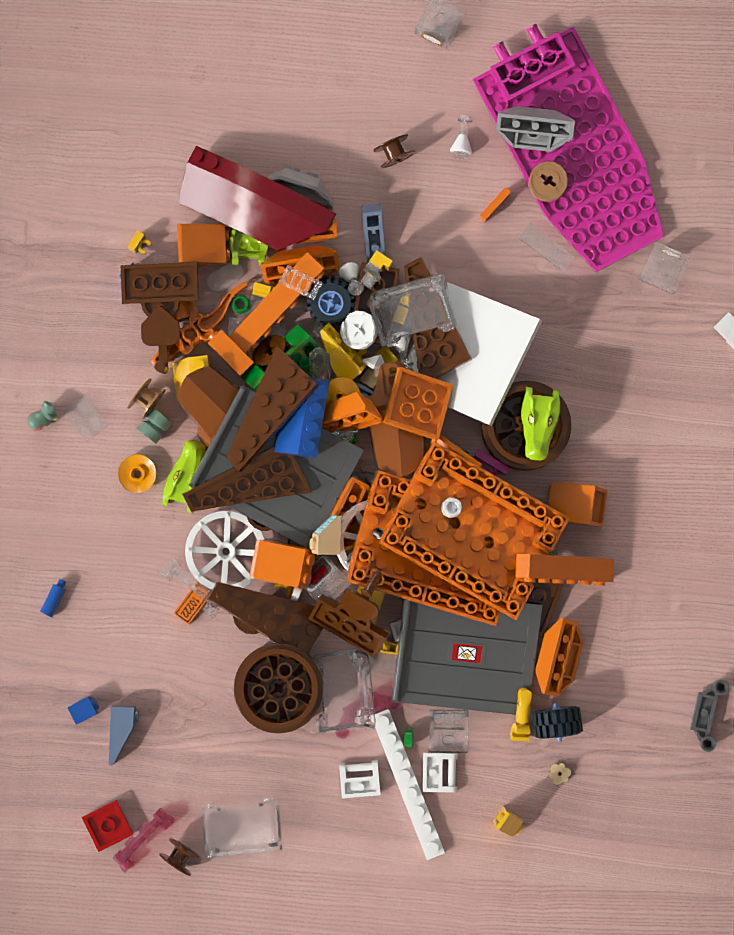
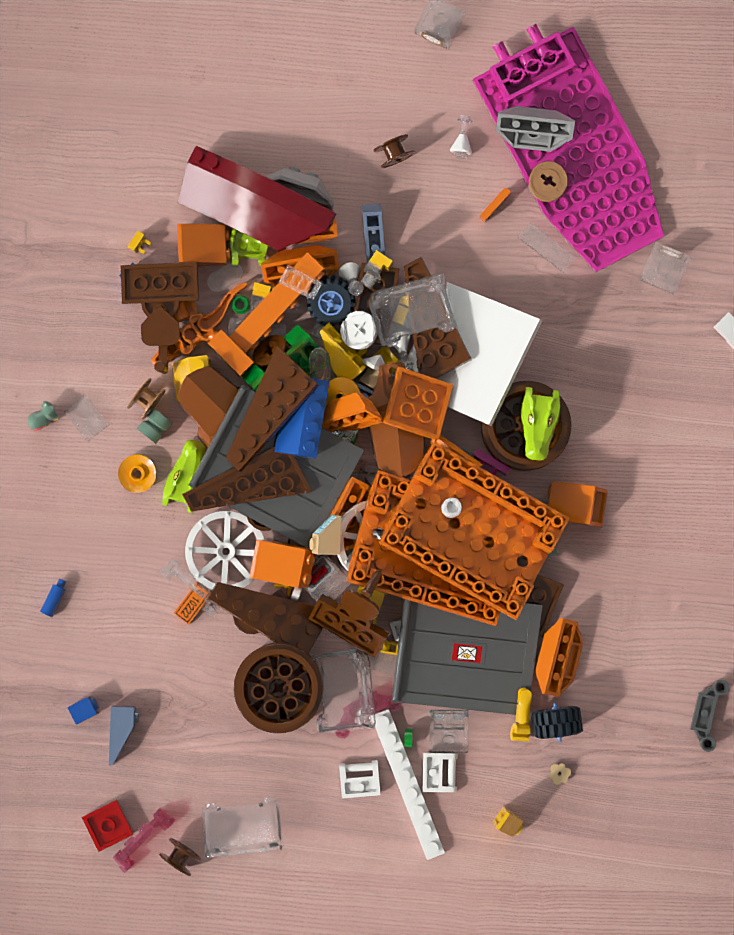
orange brick [516,554,614,586] -> none

